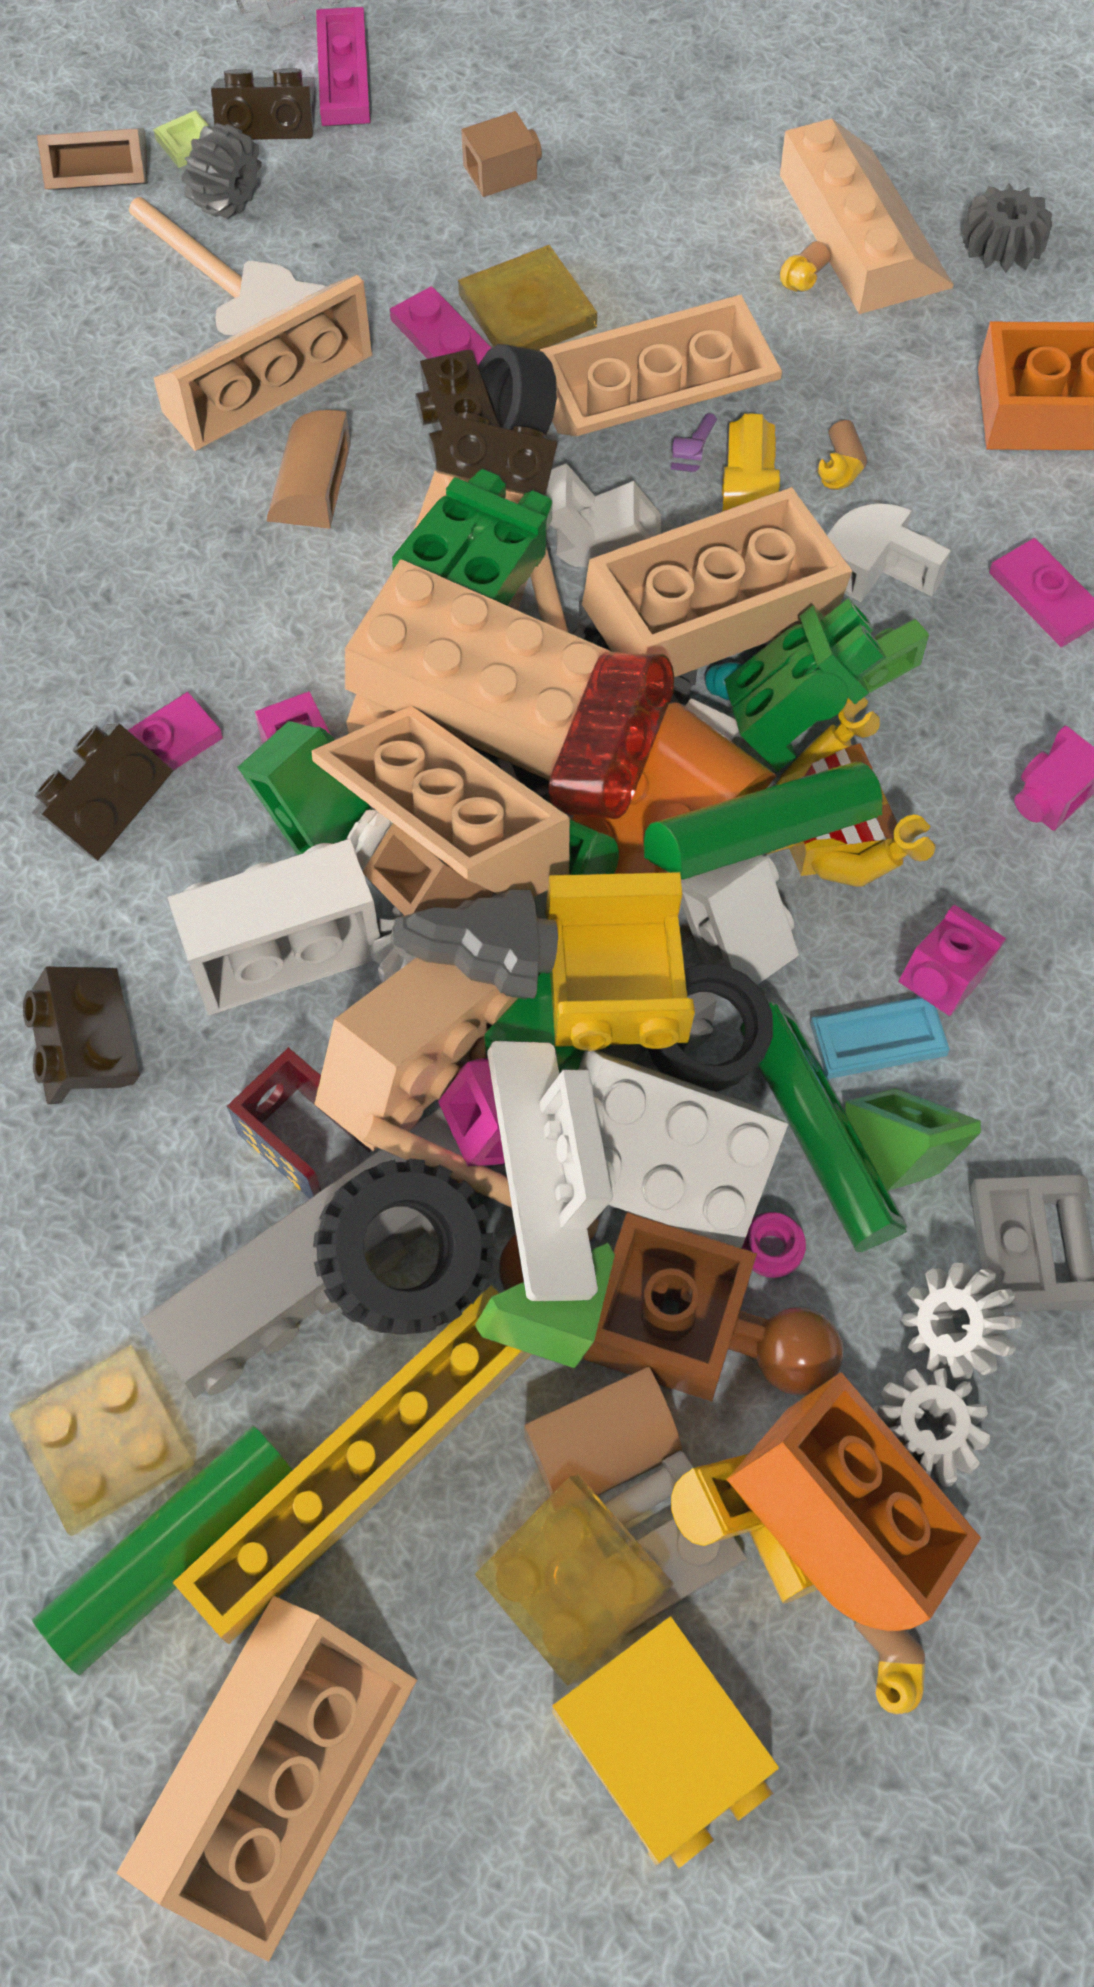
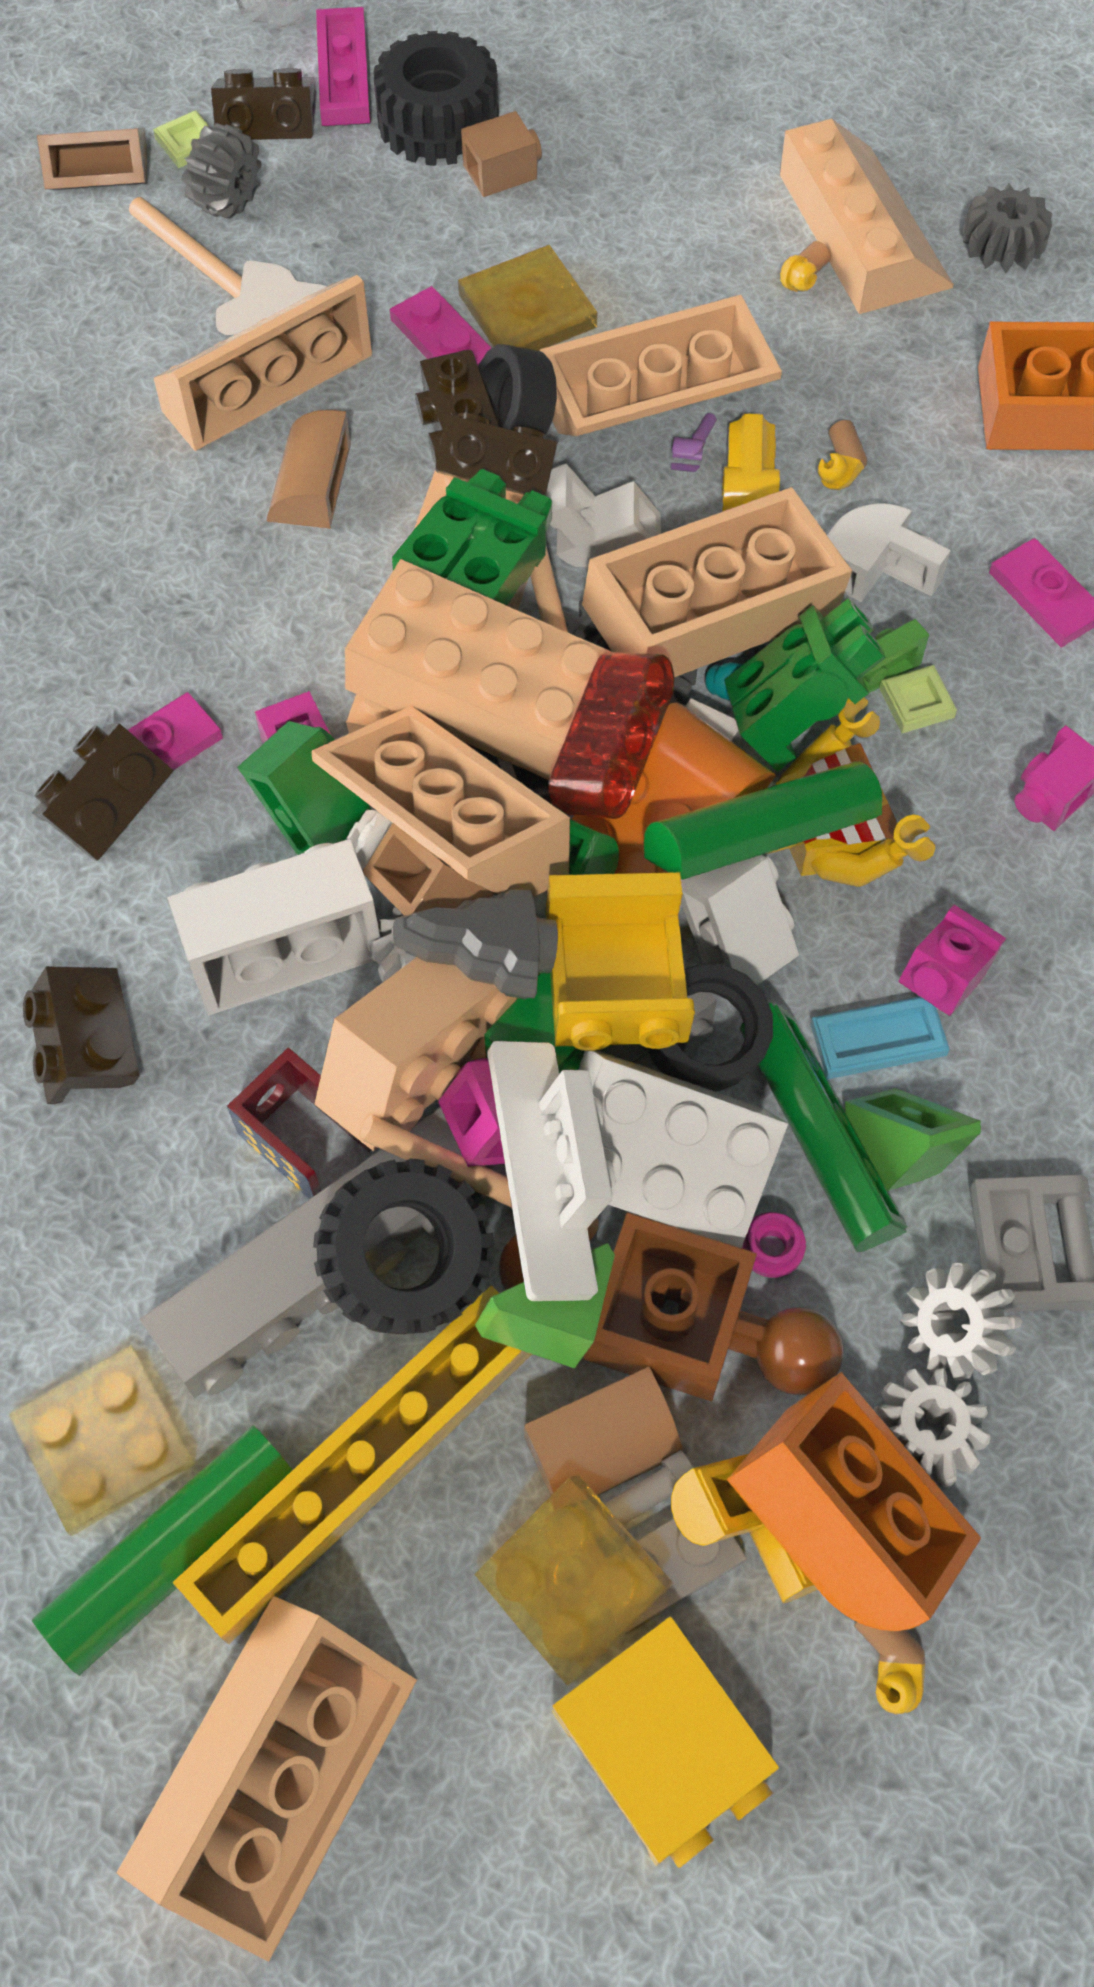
none -> black tyre [373,31,499,166]
none -> yellowish green tile [879,665,957,733]

